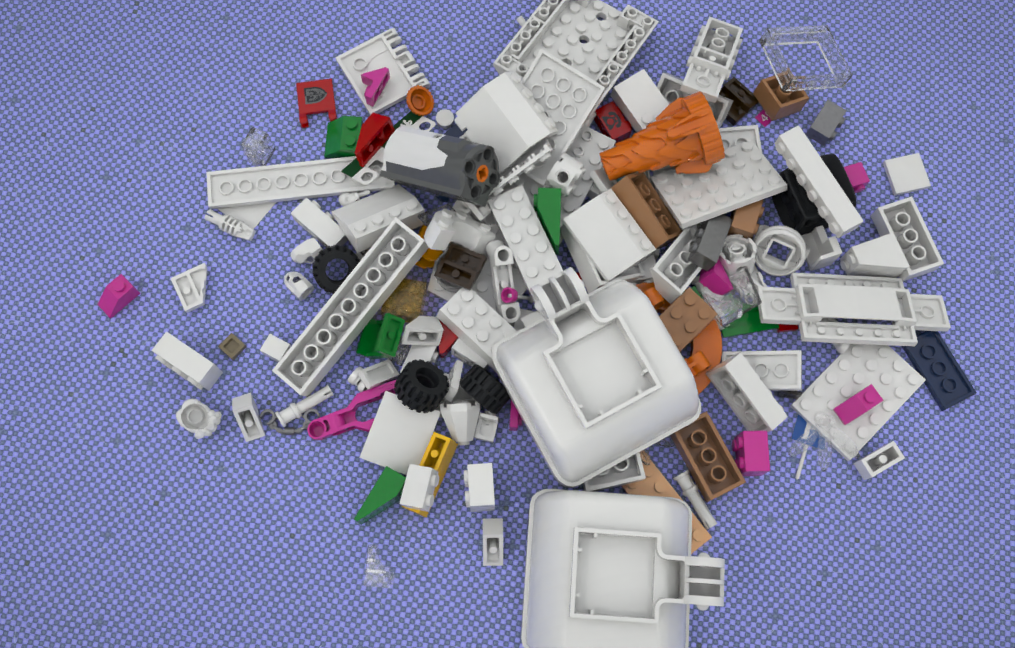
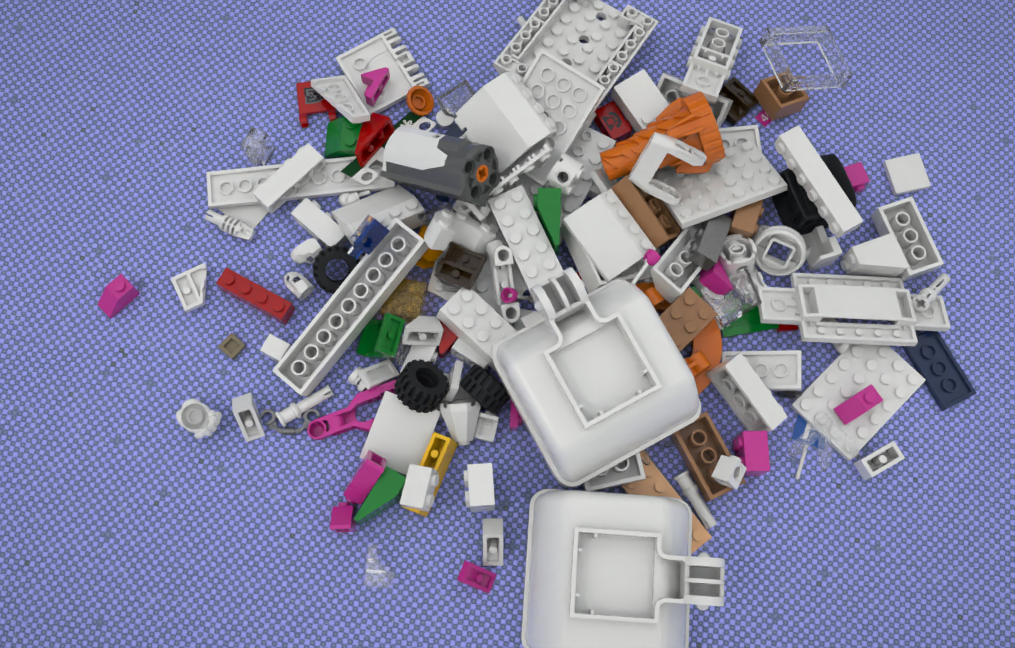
white brick [151,331,223,391] -> none
flat silver brick [805,100,847,146] -> none
none -> red brick [216,267,296,325]
none -> white brick [252,143,326,214]
none -> white wing [311,75,370,124]
none -> dark pink slope [330,502,356,533]
none -> dark pink slope [343,450,386,505]
none -> clear blue torso [347,214,390,260]
none -> clear slope [436,79,475,118]
none -> dark pink slope [457,561,497,593]
none -> white connector [628,132,707,206]
none -> dark pink hinge [631,249,661,285]
none -> white brick [711,455,747,490]
none -> white pin [912,273,951,312]

